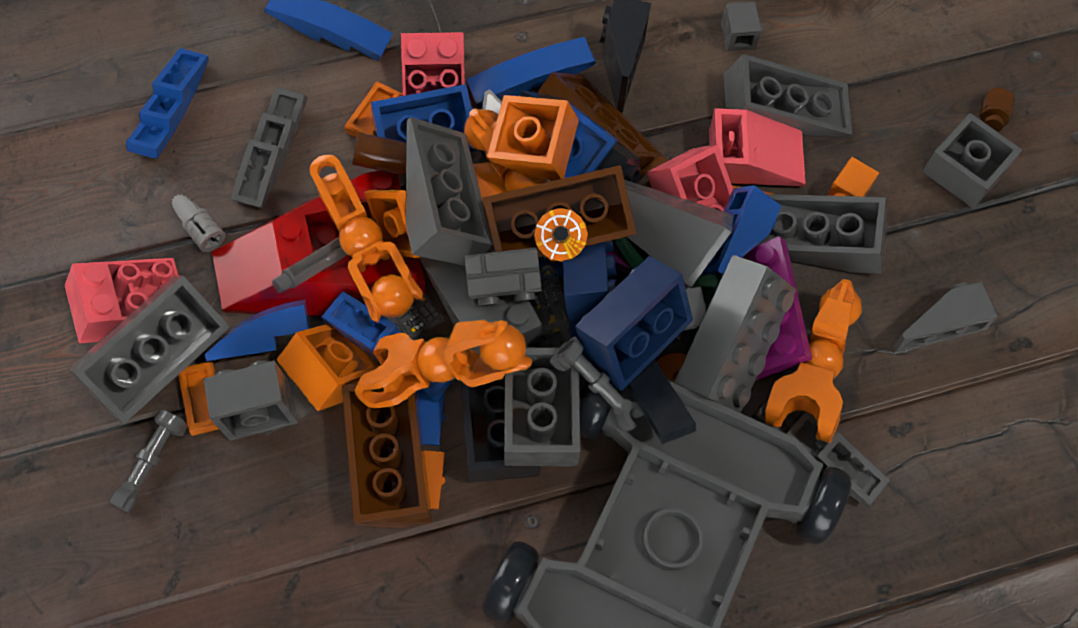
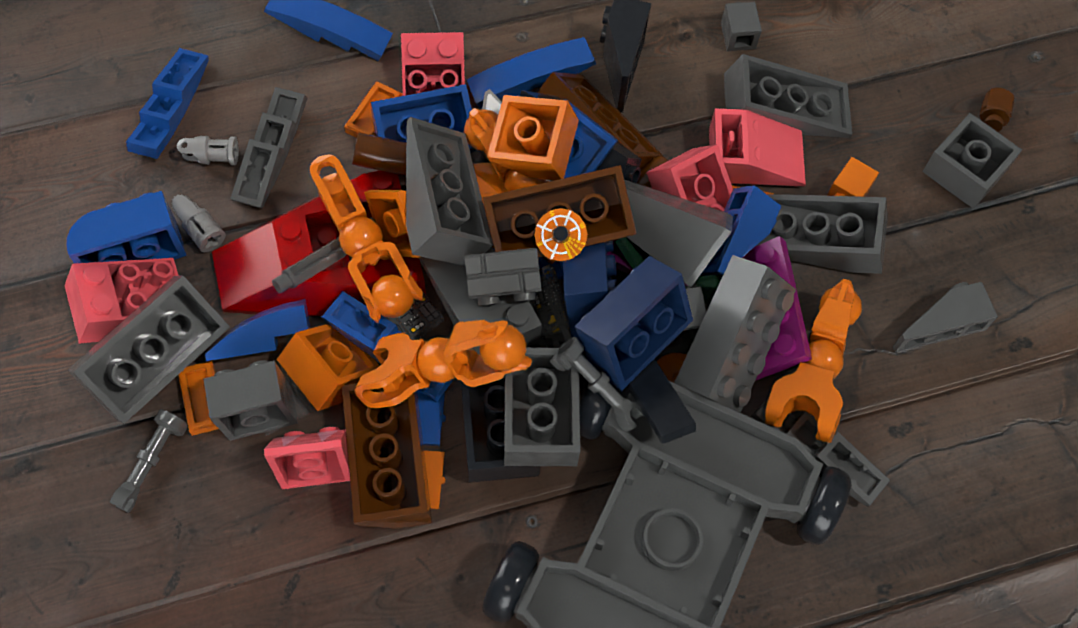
none -> blue brick [66,191,187,264]
none -> light grey piece [177,136,239,165]
none -> coral slope [264,427,350,489]

